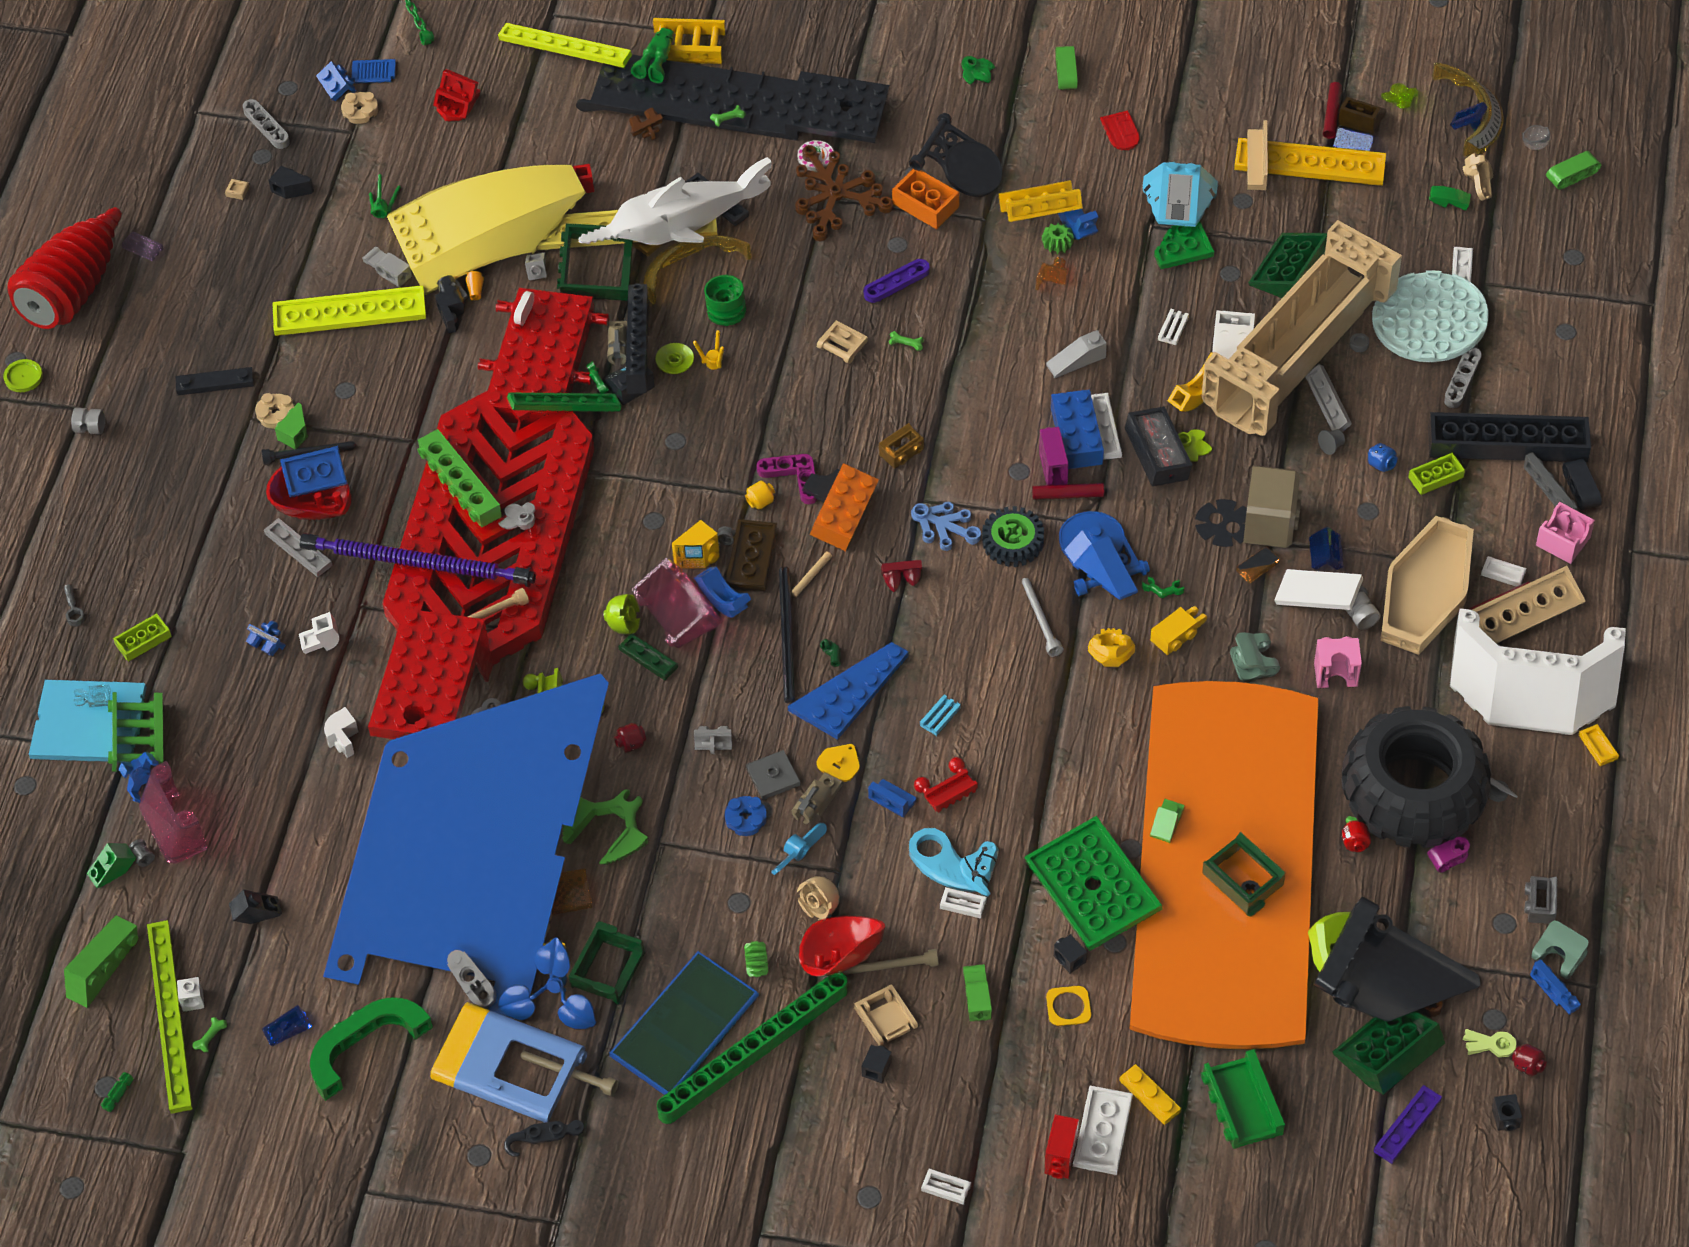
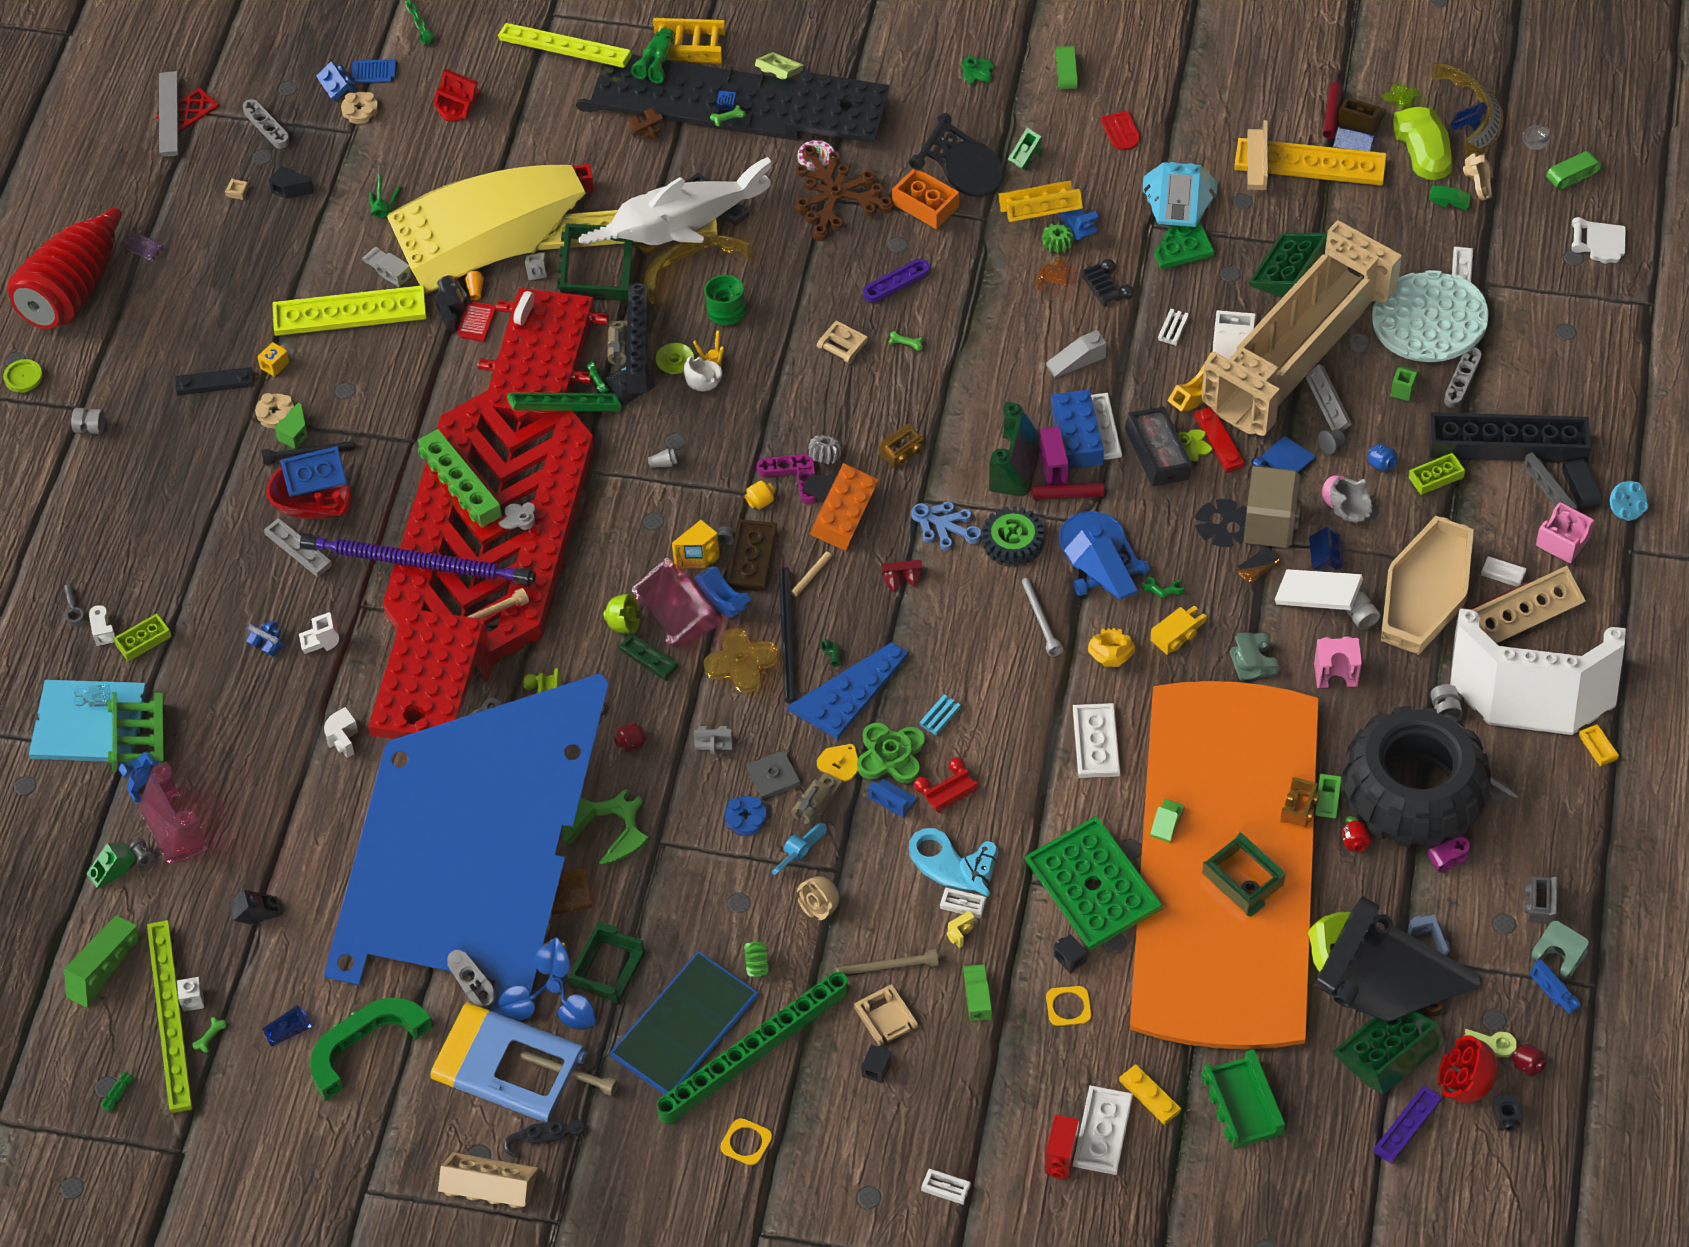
red piece [799,916,885,976] -> none
none -> white leg [89,605,115,646]
none -> red window [156,88,219,133]
none -> light grey tile [159,71,179,157]
none -> yellow brick [257,342,290,377]
none -> tan slope [438,1153,538,1208]
none -> red window [456,302,496,342]
none -> light grey cone [648,448,678,468]
none -> white piece [684,356,722,392]
none -> clear yellow plant [704,628,778,693]
none -> clear blue tile [716,90,737,110]
none -> yellow piece [720,1118,772,1165]
none -> yellowish green plate [755,52,804,79]
none -> light grey gear [808,435,841,464]
none -> bright green plant [857,723,925,783]
none -> light yellow bracket [947,911,974,948]
none -> dark green windscreen [989,402,1040,496]
none -> slope [1008,128,1043,170]
none -> white tile [1073,703,1120,778]
none -> black gear [1081,259,1134,307]
none -> red plate [1194,407,1244,473]
none -> blue flag [1253,436,1316,473]
none -> pearl gold window [1280,777,1319,827]
none -> bright green slope [1315,774,1341,818]
none -> light grey hair [1322,475,1373,523]
none -> bright green slope [1390,365,1420,401]
none -> lime piece [1393,107,1453,180]
none -> sand blue bracket [1408,914,1450,956]
none -> light grey wheel [1430,684,1462,719]
none -> red cylinder [1437,1035,1498,1104]
none -> white piece [1571,217,1625,264]
none -> medium azure plate [1609,481,1648,521]

